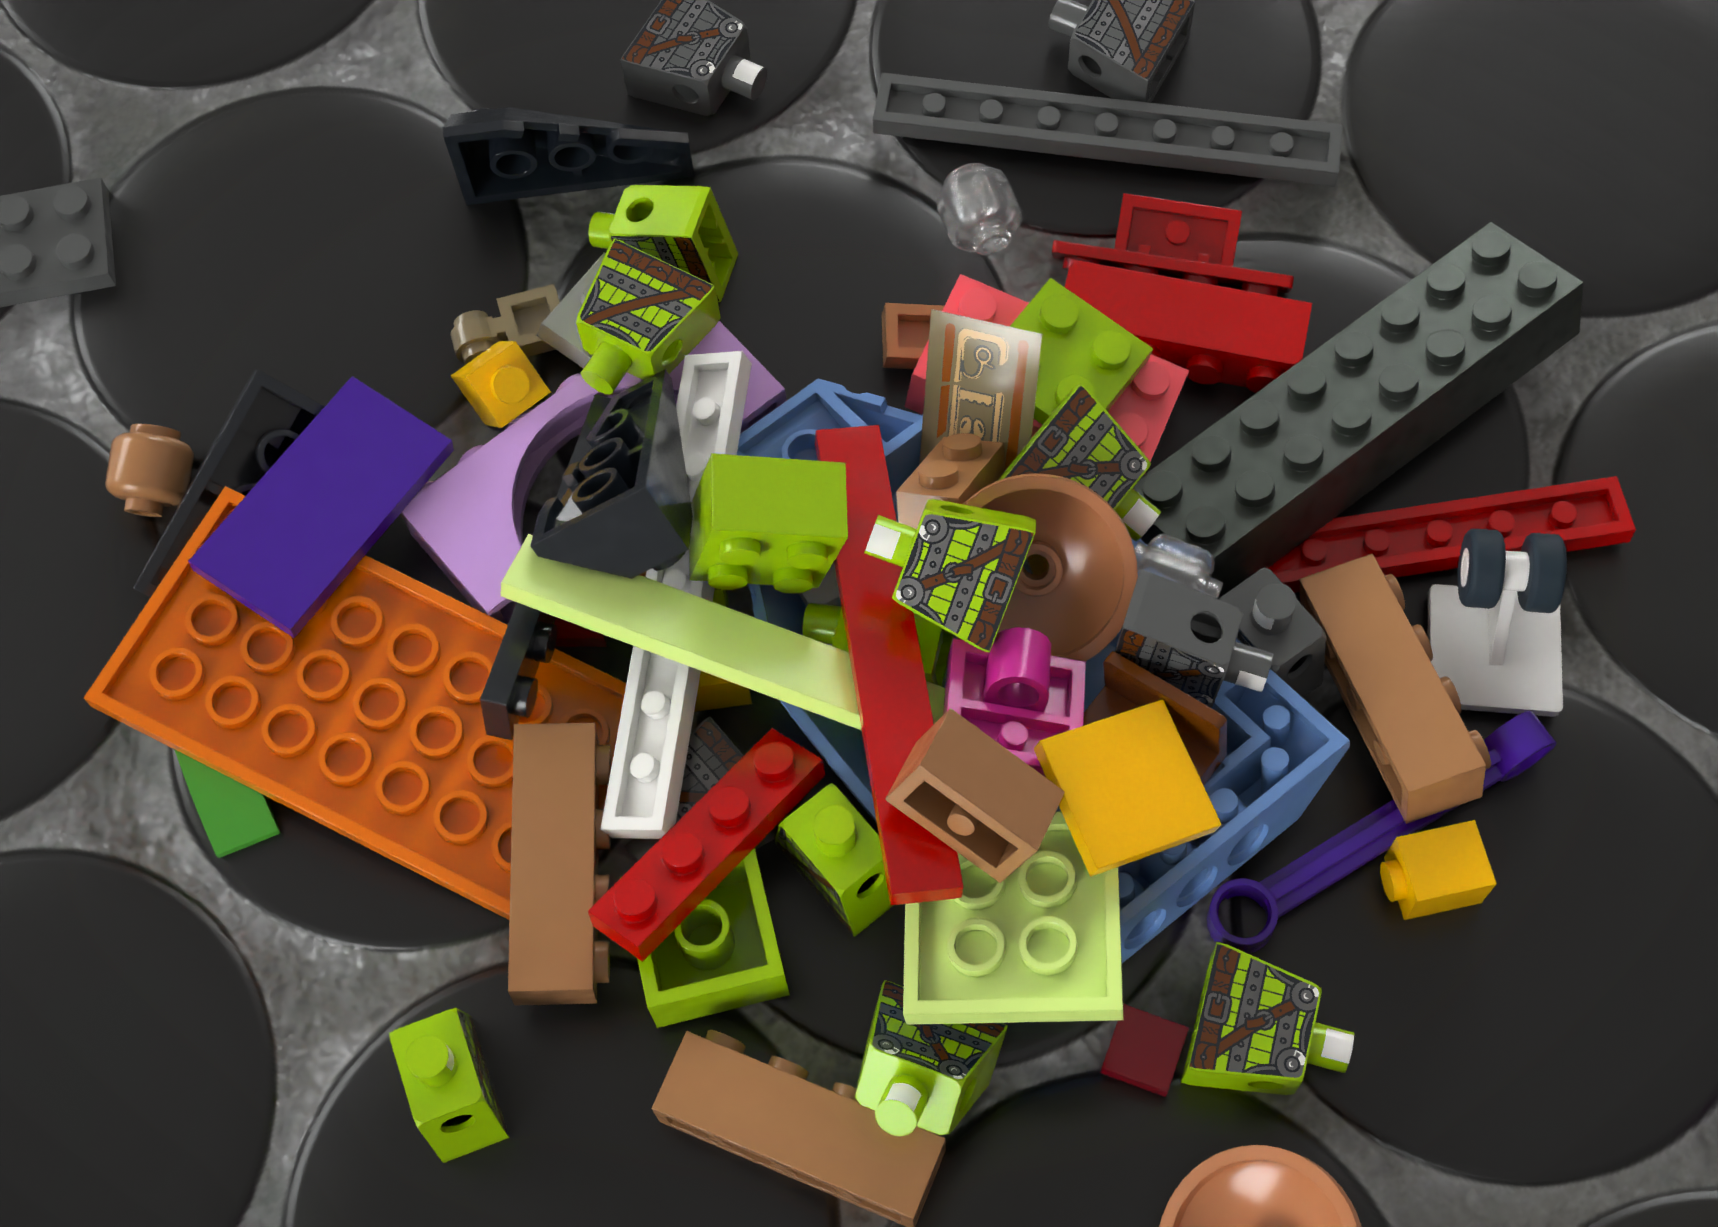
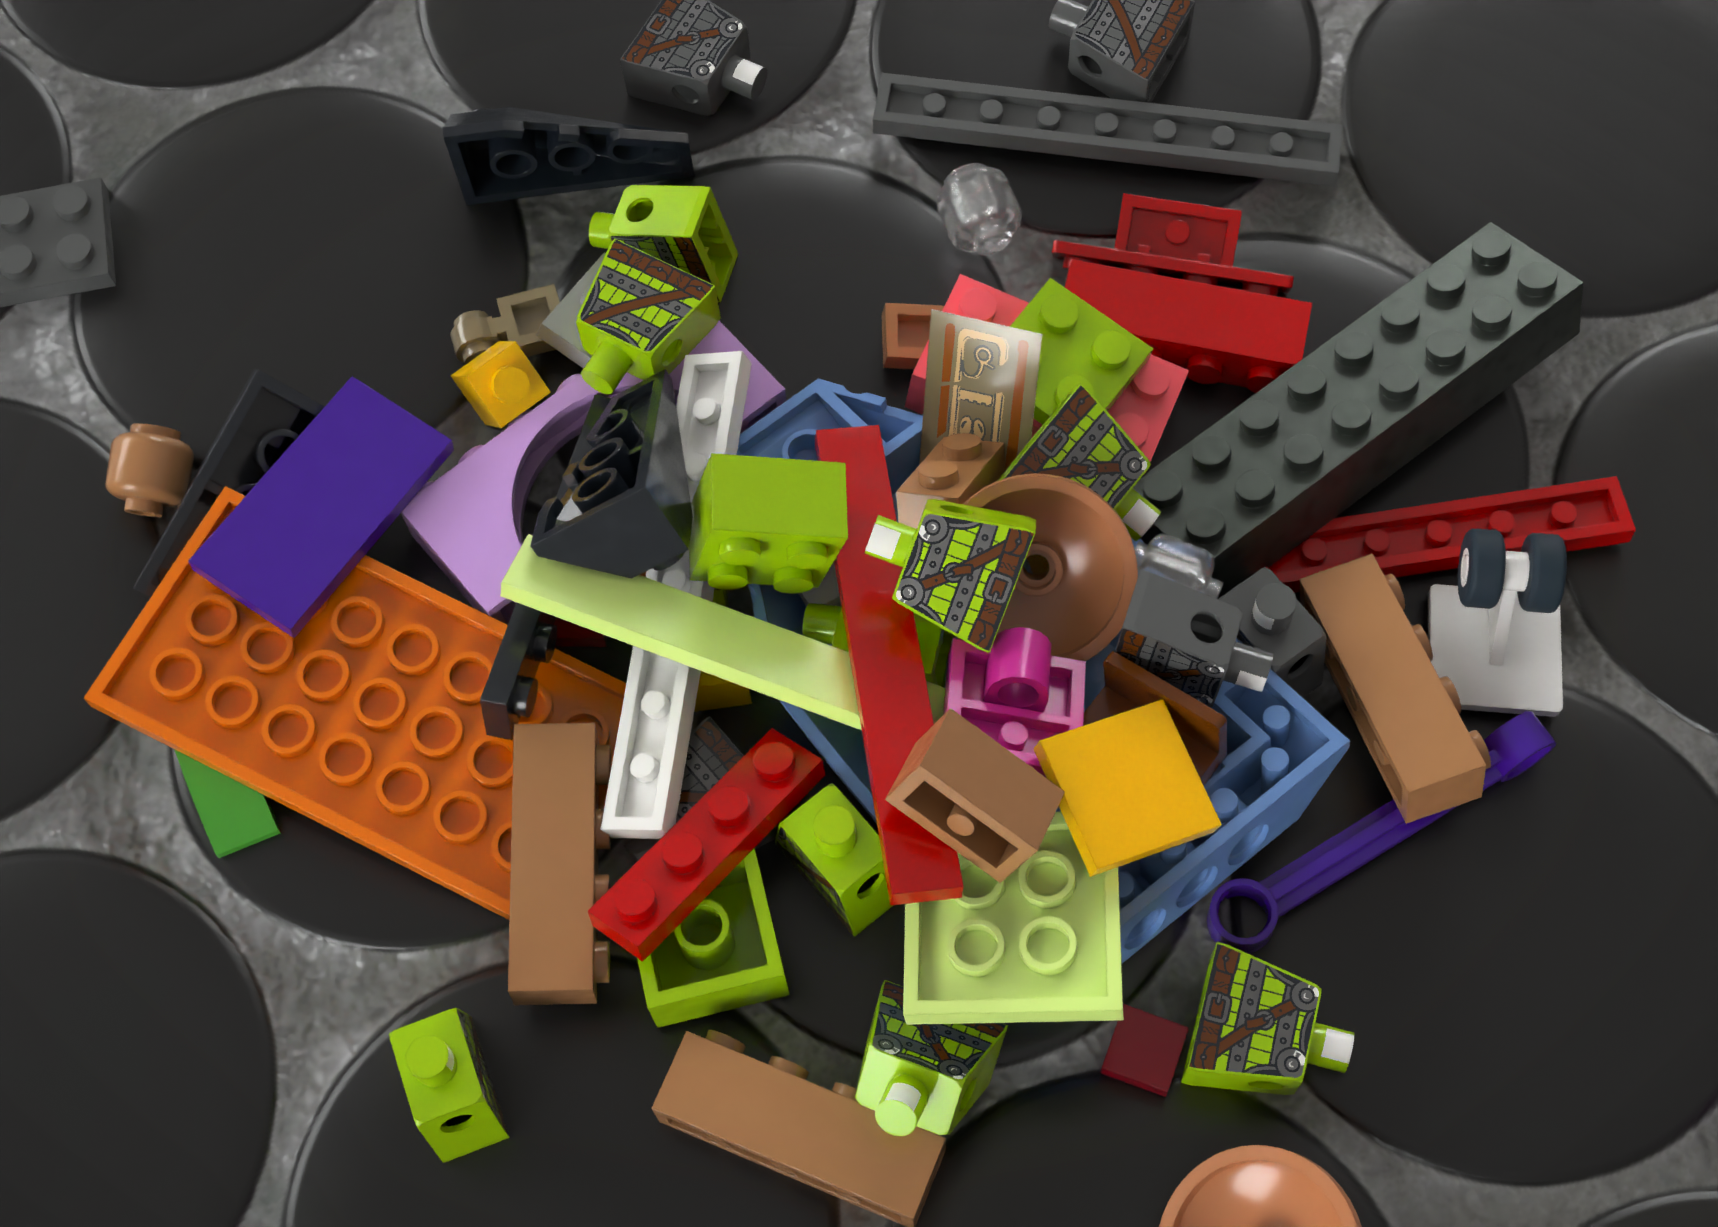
yellow brick [1380,820,1497,920] -> none

